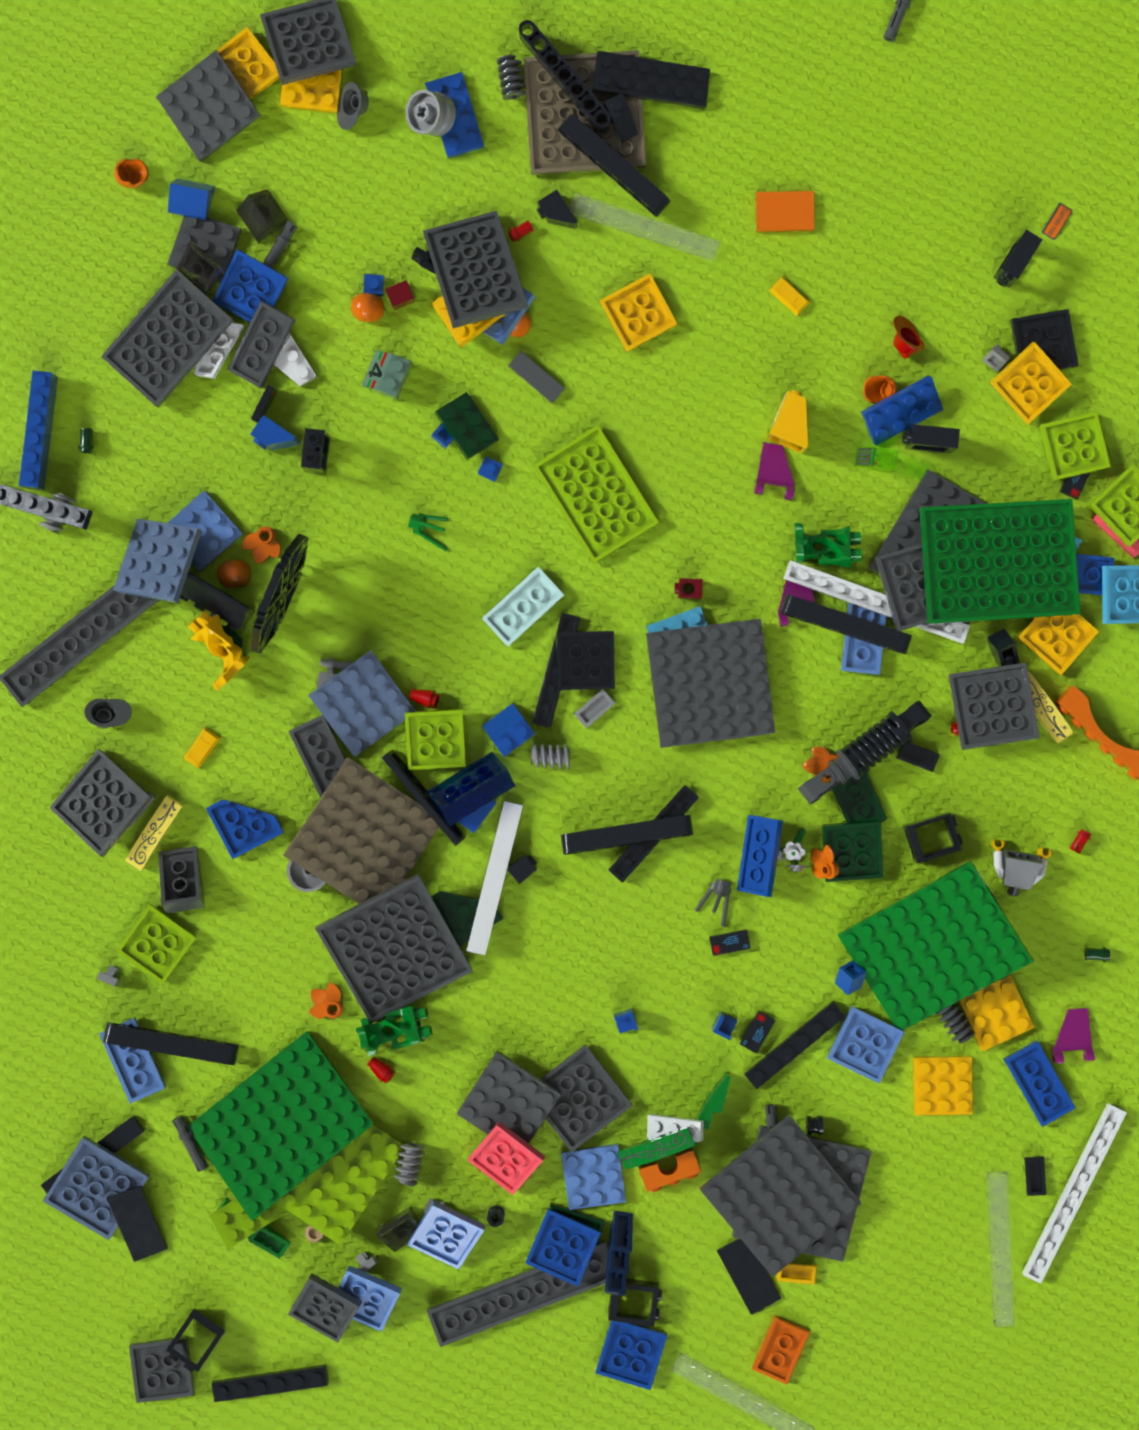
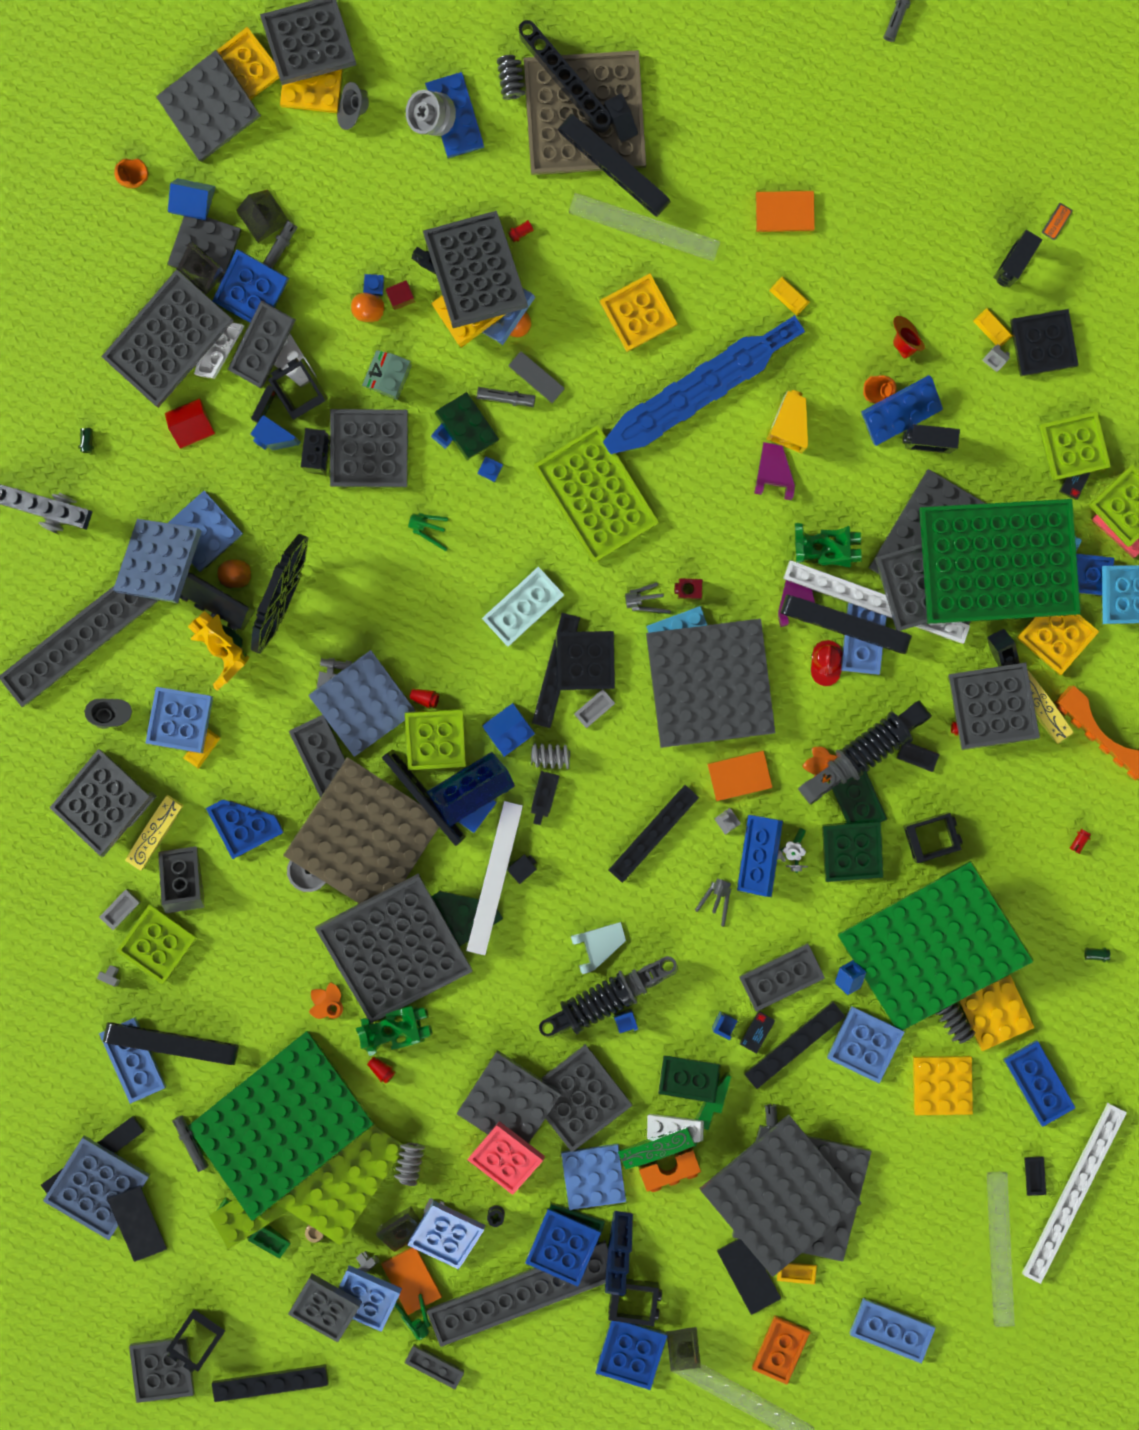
blue brick [19,370,58,490] -> none
orange plate [242,526,280,564] -> none
black slope [536,189,578,228] -> none
black beam [561,815,694,855] -> none
black plate [592,51,710,109] -> none
black tile [709,929,751,956] -> none
black wheel [806,1115,823,1135] -> none
orange plate [811,845,839,879] -> none
clear neon green slope [854,447,899,473] -> none
yellow plate [989,342,1072,424] -> none
torso [991,839,1052,896] -> none
magenta flag [1052,1008,1095,1063] -> none
none -> light grey tile [99,889,141,930]
none -> medium blue plate [145,687,213,753]
none -> red slope [165,398,215,449]
none -> black window [268,358,328,420]
none -> dark grey plate [330,409,408,487]
none -> orange tile [381,1247,442,1315]
none -> green plant [395,1294,431,1340]
none -> dark grey plate [404,1344,464,1389]
none -> dark grey pin [477,387,536,408]
none -> black hinge [531,771,559,825]
none -> black piece [539,956,678,1038]
none -> light aqua flag [571,922,626,974]
none -> blue plate [603,315,805,455]
none -> dark grey plant [625,583,671,614]
none -> dark green tile [658,1055,721,1103]
none -> clear smoke slope [666,1327,701,1372]
none -> orange tile [707,751,772,801]
none -> light grey tile [714,808,741,835]
none -> dark grey plate [739,943,825,1011]
none -> red piece [811,640,842,686]
none -> medium blue plate [849,1298,936,1364]
none -> yellow tile [973,308,1013,347]

